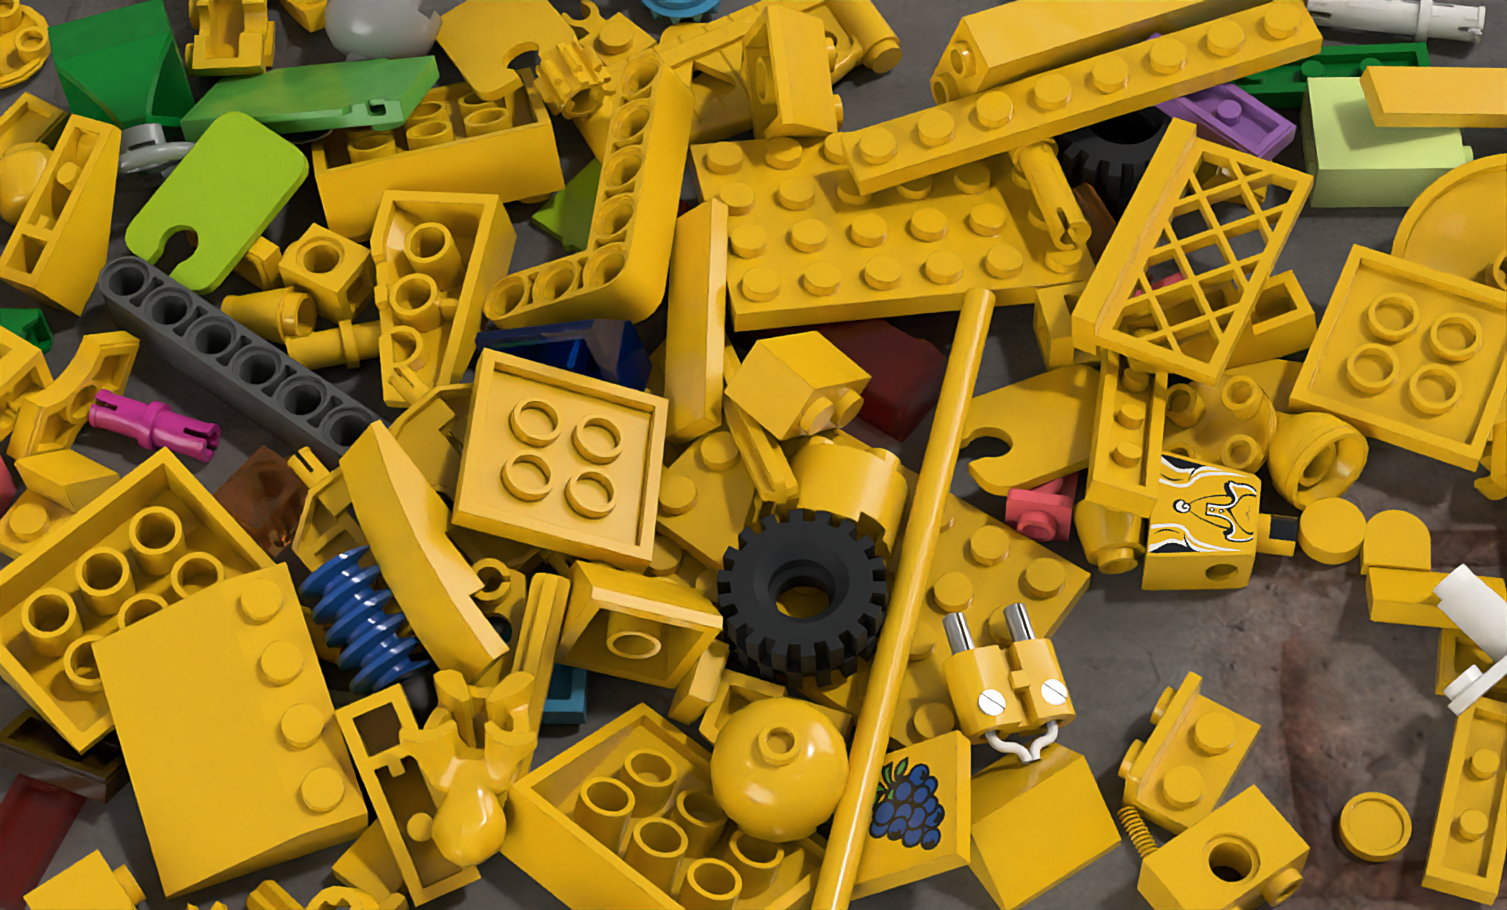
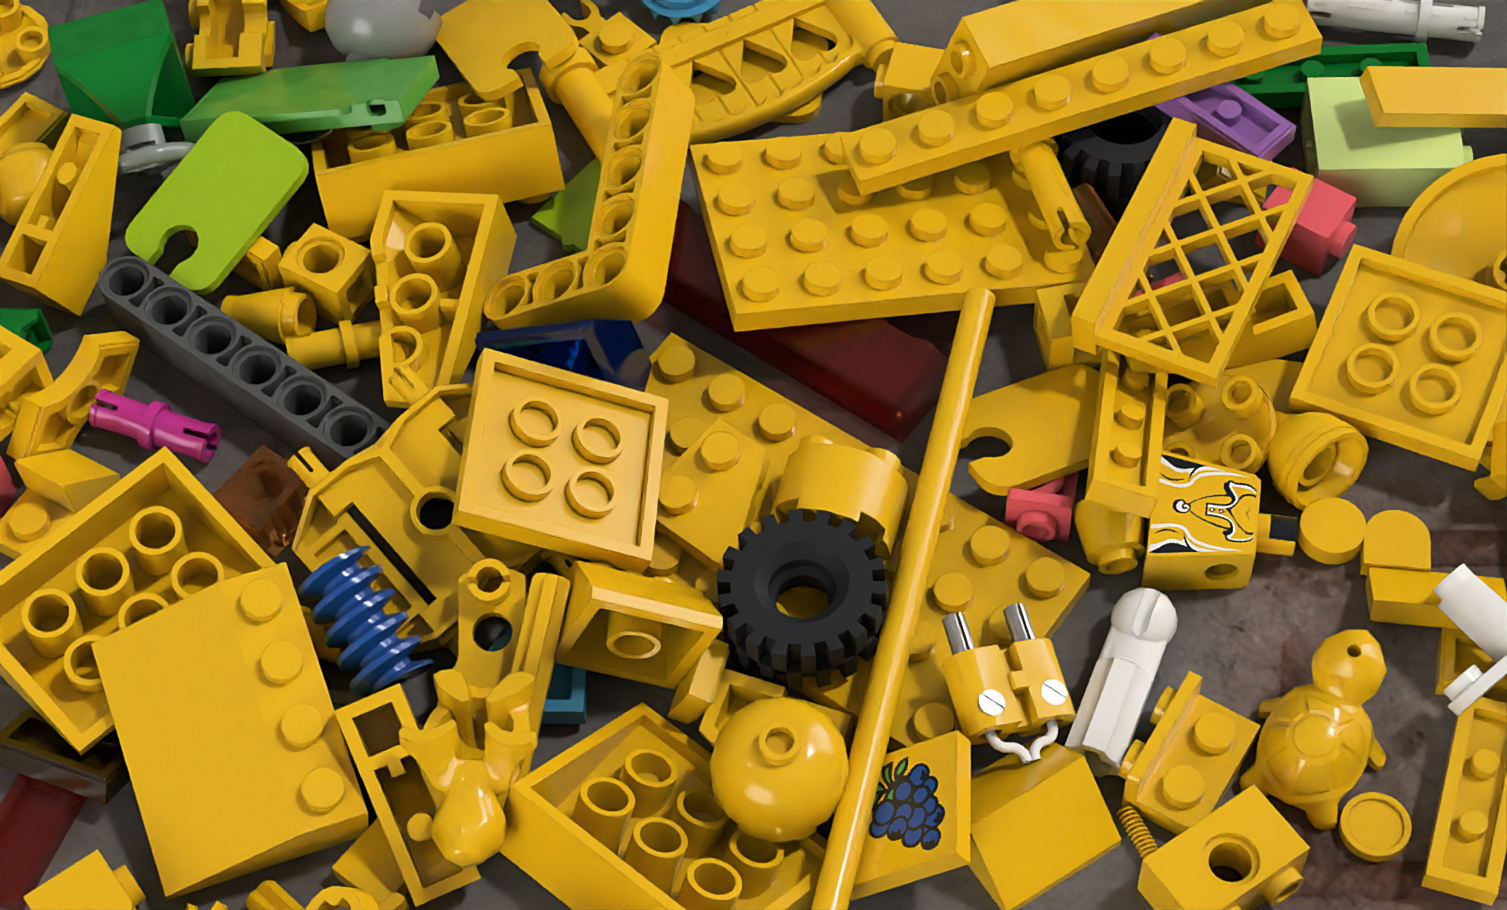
yellow slope [339,420,510,686] -> none
yellow gear [533,41,611,120] -> none
yellow tile [664,197,729,446] -> none
yellow axle [722,331,798,507] -> none
yellow brick [724,331,872,441] -> none
yellow slope [742,5,843,141] -> none
none -> yellow brick [874,42,945,122]
none -> white piece [1064,587,1178,778]
none -> yellow animal [1239,629,1387,831]
none -> coral brick [1255,167,1358,276]

